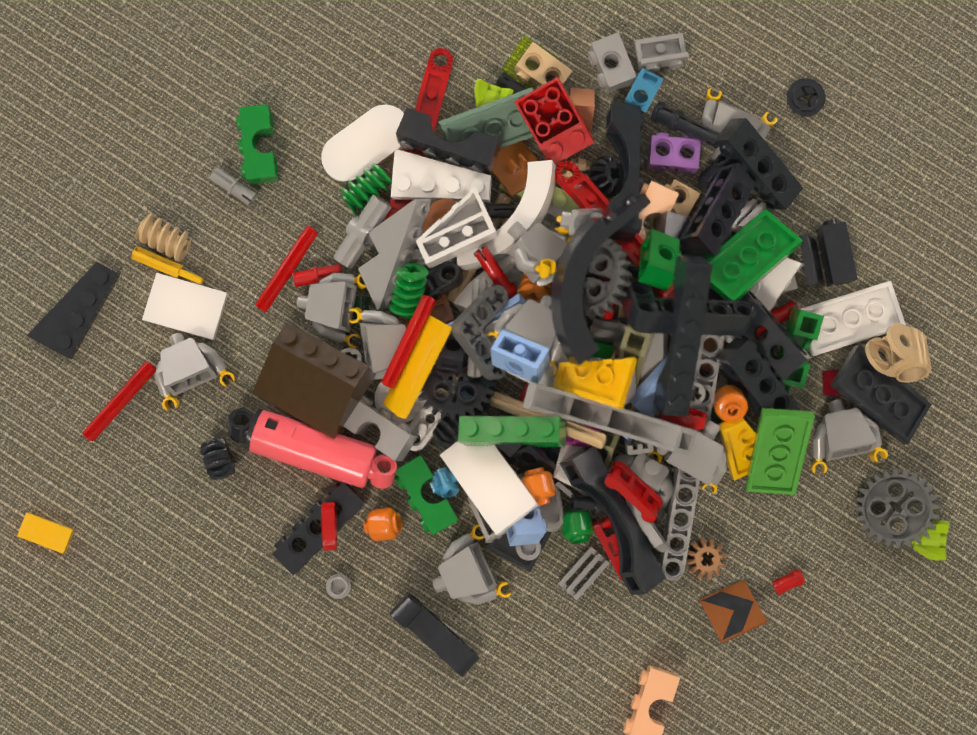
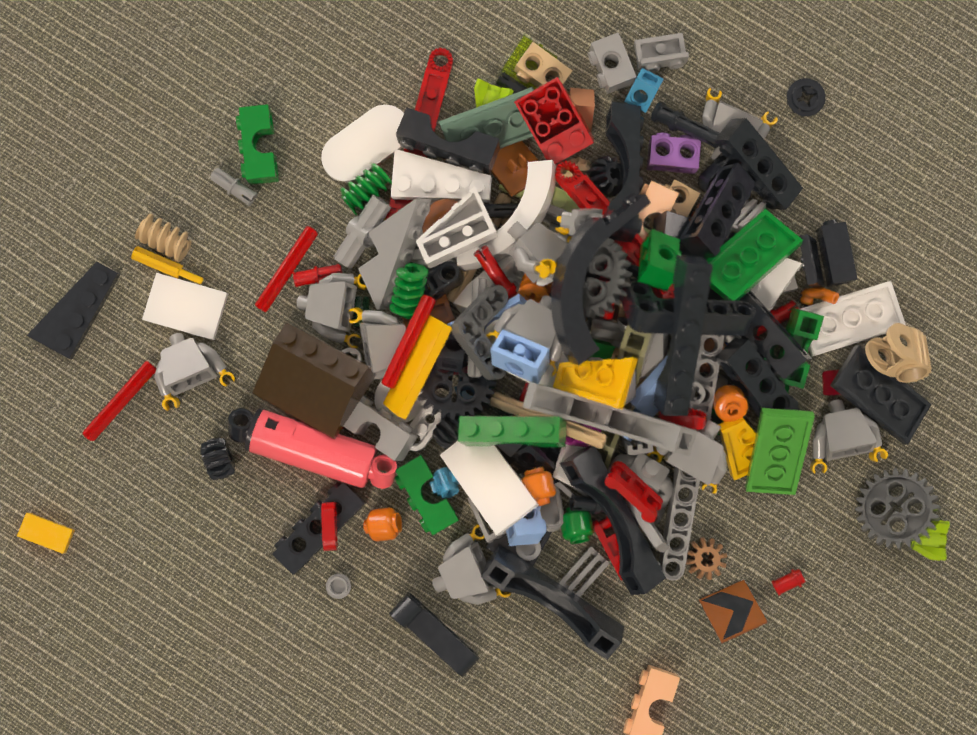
none -> black arch [481,545,625,660]
none -> orange arm [800,287,839,305]

